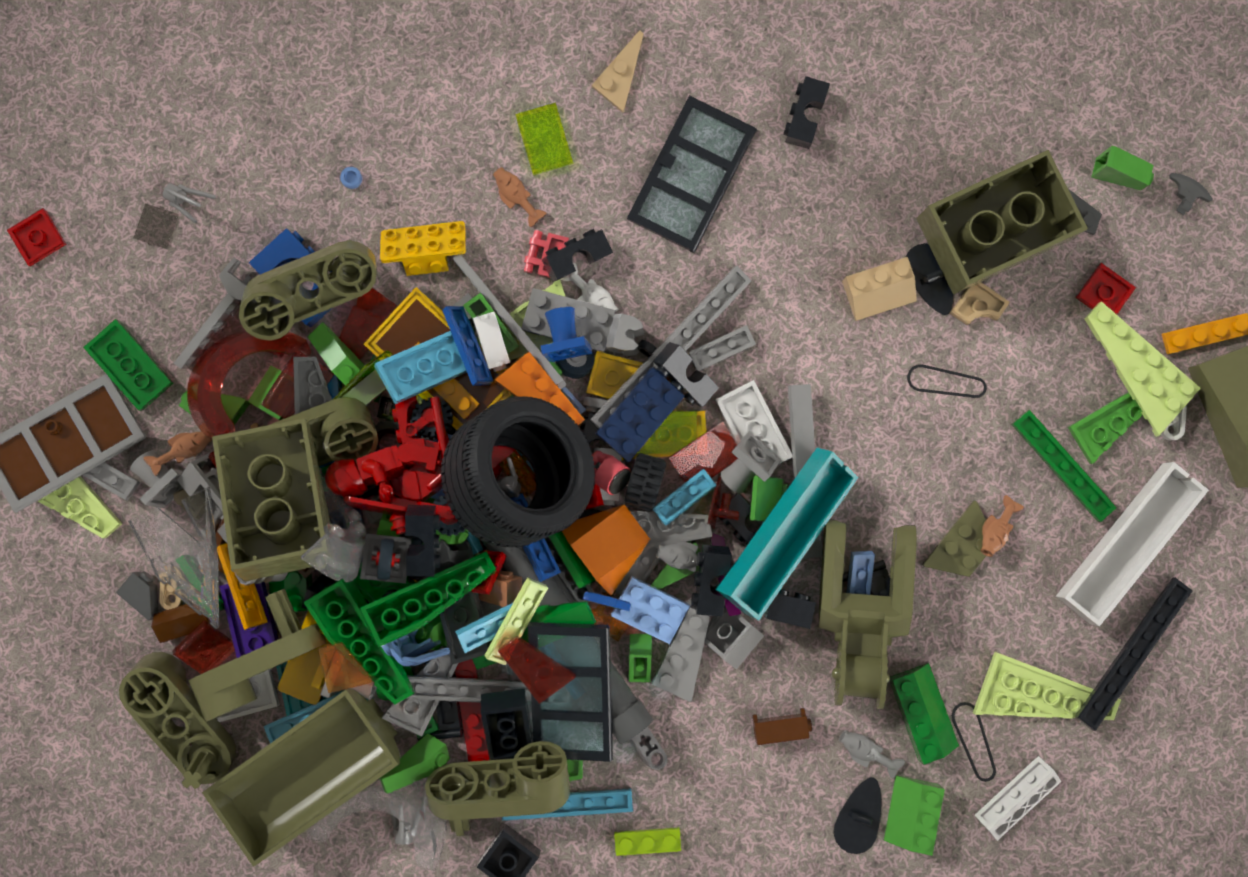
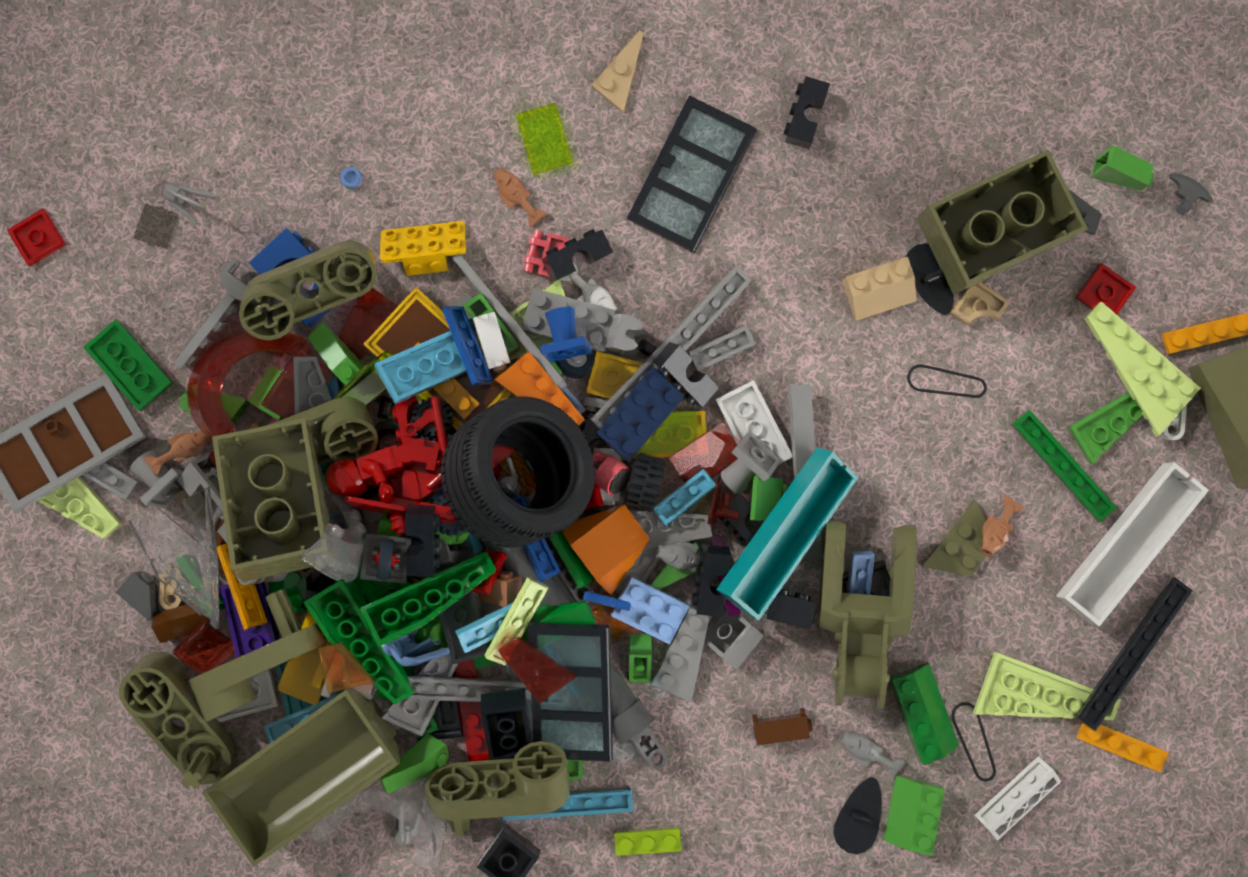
none -> light orange plate [1076,723,1168,773]

